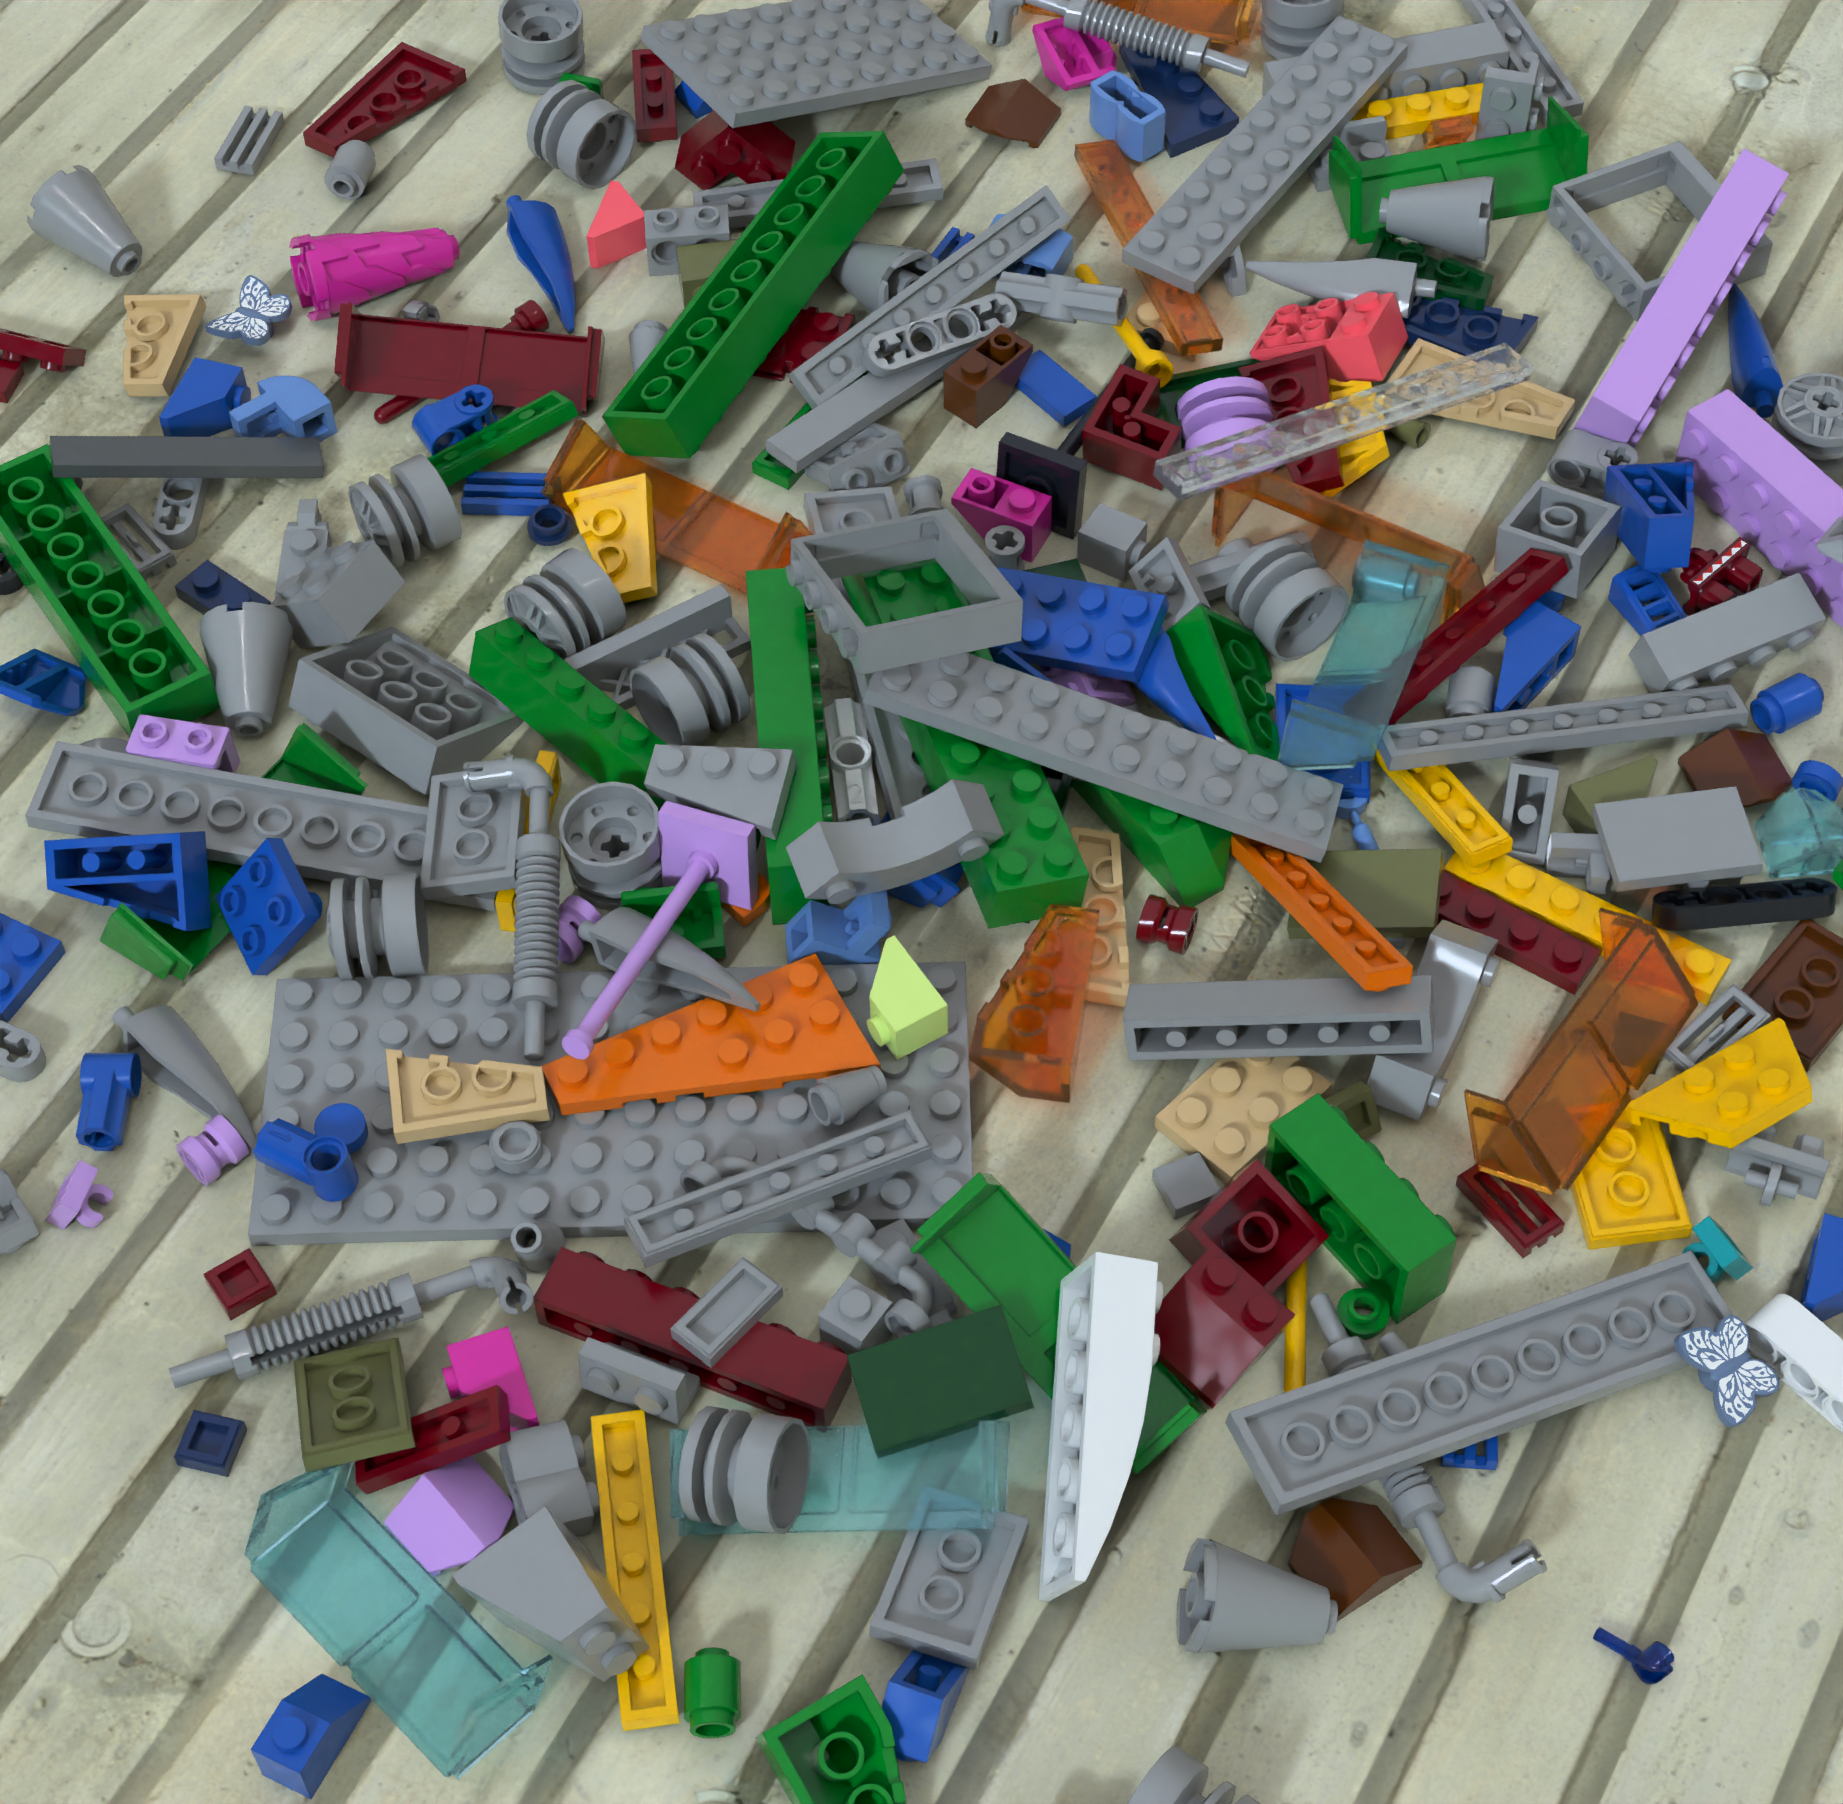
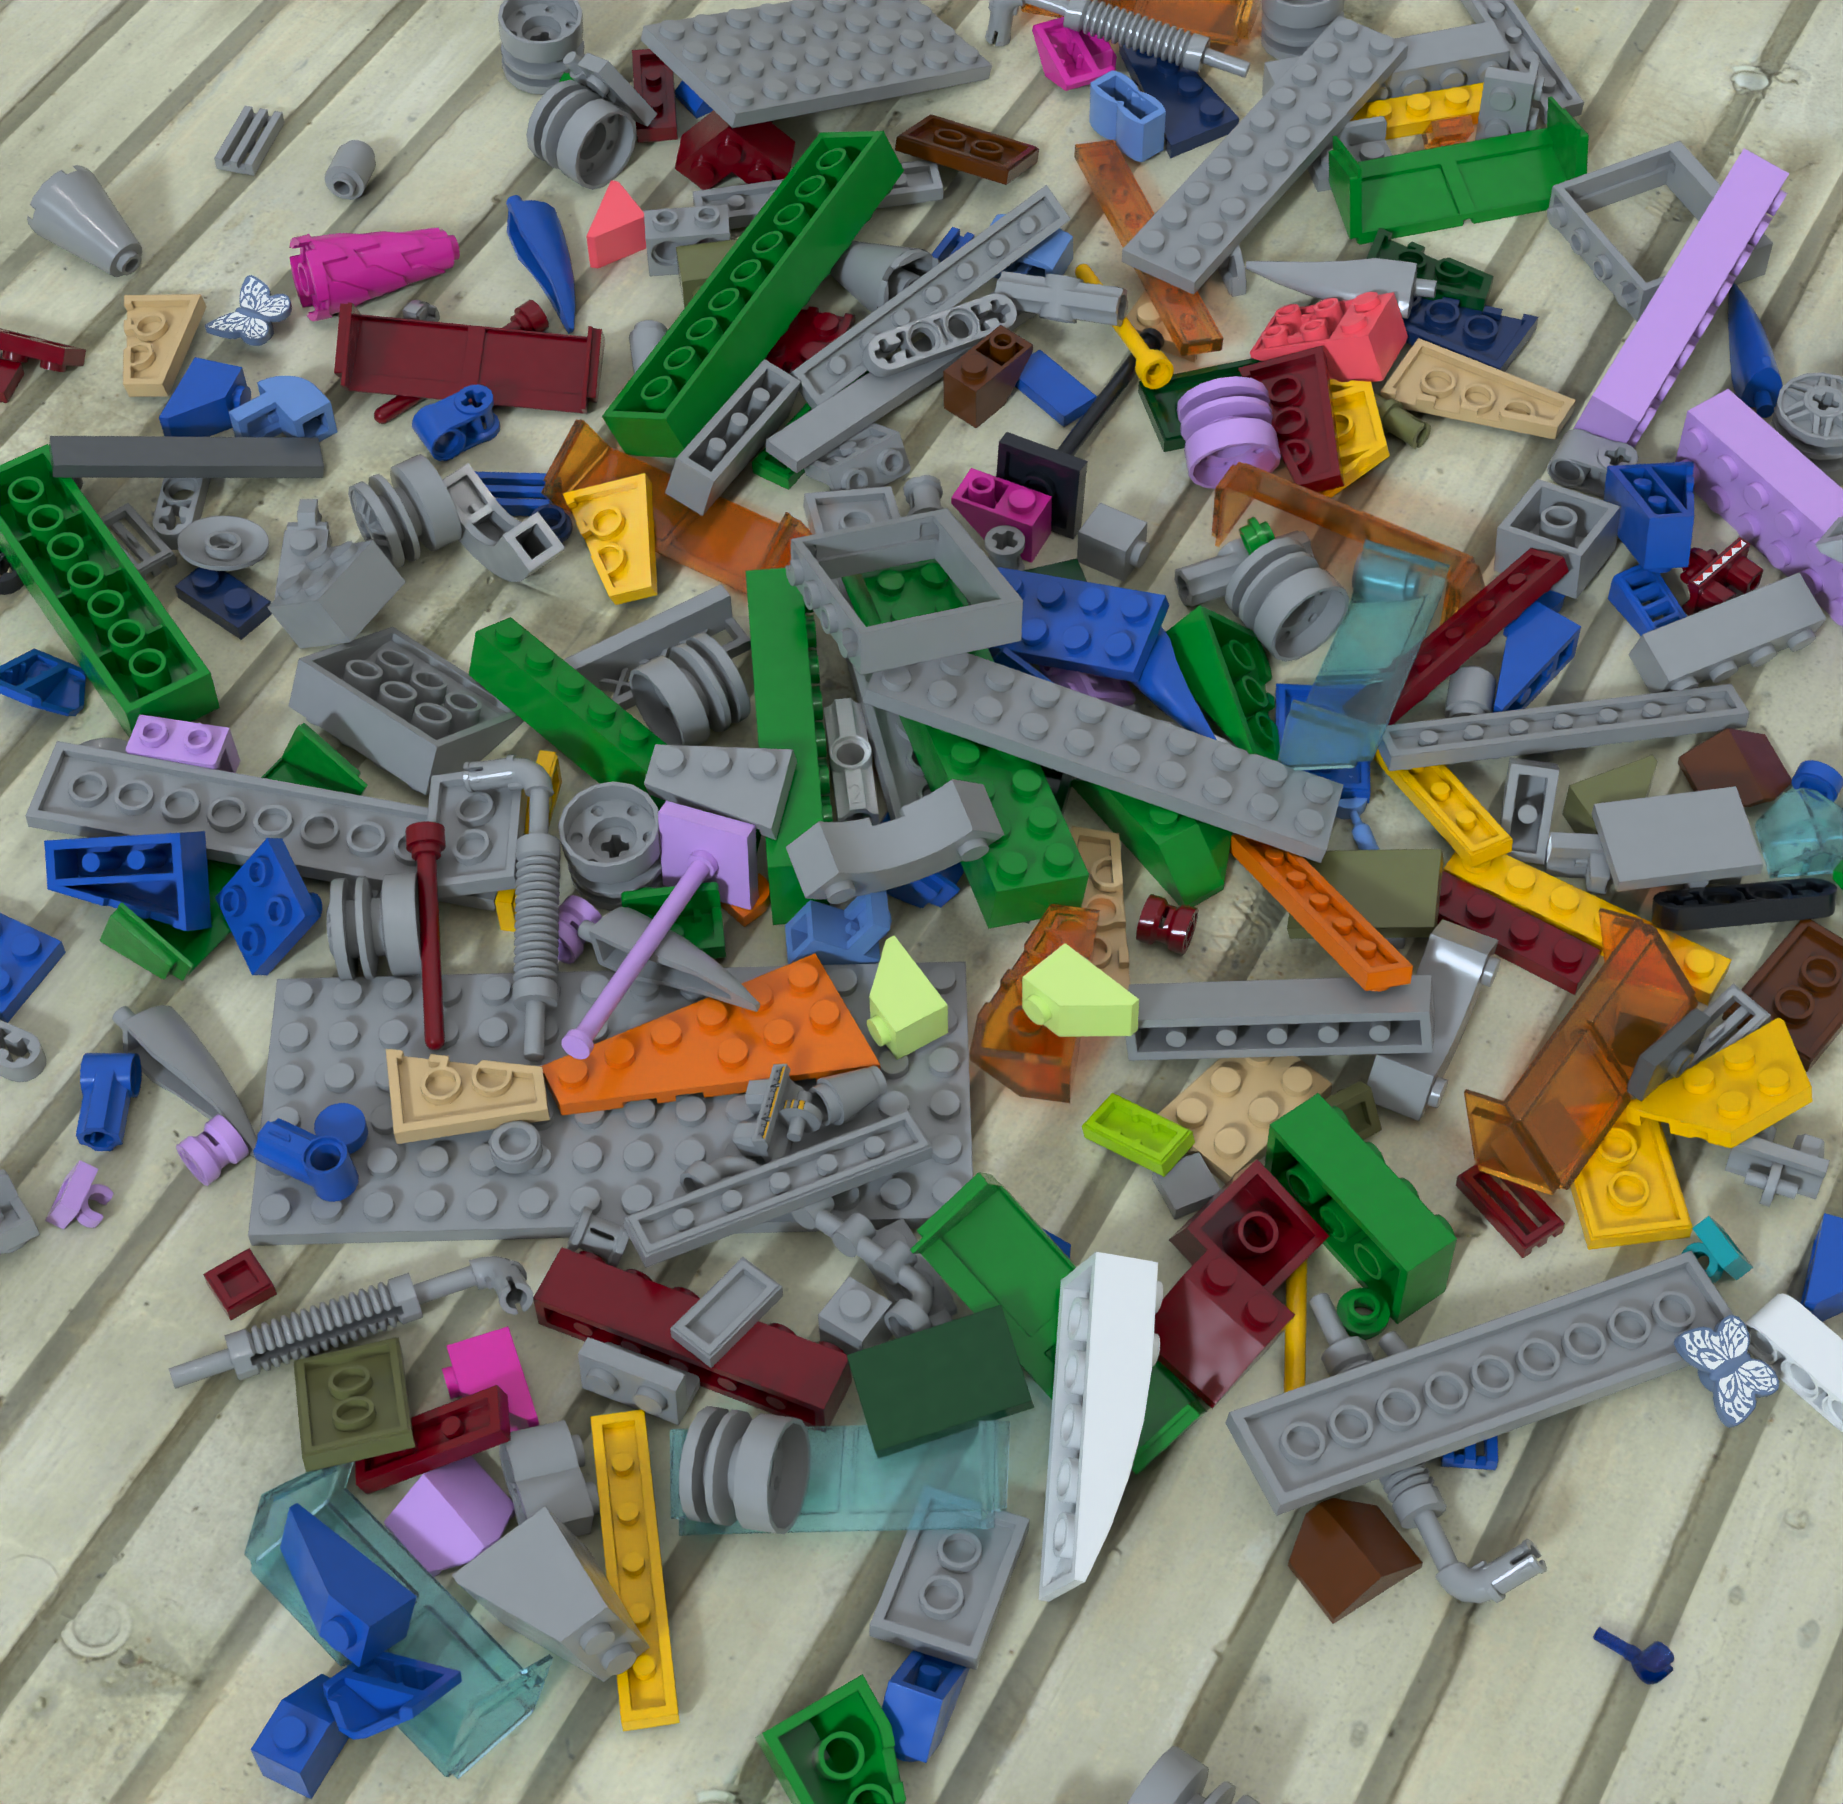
dark blue tile [174,1410,247,1477] -> none
light grey cone [199,602,293,737] -> none
dark red wing [303,42,467,158] -> none
green tile [427,390,578,487] -> none
light grey wheel [504,548,627,659] -> none
light grey cone [511,1219,565,1271] -> none
green brick [684,1647,741,1738] -> none
reddish brown slope [965,79,1061,148] -> none
dark red brick [1082,364,1182,491] -> none
light grey bracket [1128,537,1211,632] -> none
clear plate [1153,343,1533,501] -> none
light grey cone [1176,1538,1338,1653] -> none
light grey cone [1379,176,1495,261] -> none
blue brick [1750,673,1824,734] -> none
none -> light grey dish [177,516,269,571]
none -> blue slope [280,1503,417,1668]
none -> blue slope [323,1652,462,1740]
none -> dark red piece [405,821,446,1051]
none -> light grey arch [443,463,565,582]
none -> light grey plate [563,51,657,126]
none -> light grey bush [566,1206,629,1267]
none -> light grey brick [665,359,801,516]
none -> light grey hips [733,1064,823,1163]
none -> reddish brown tile [895,114,1040,185]
none -> yellowish green slope [1022,943,1139,1037]
none -> lime plate [1082,1093,1195,1177]
none -> green plate [1239,517,1275,555]
none -> dark grey plate [1627,1008,1711,1101]

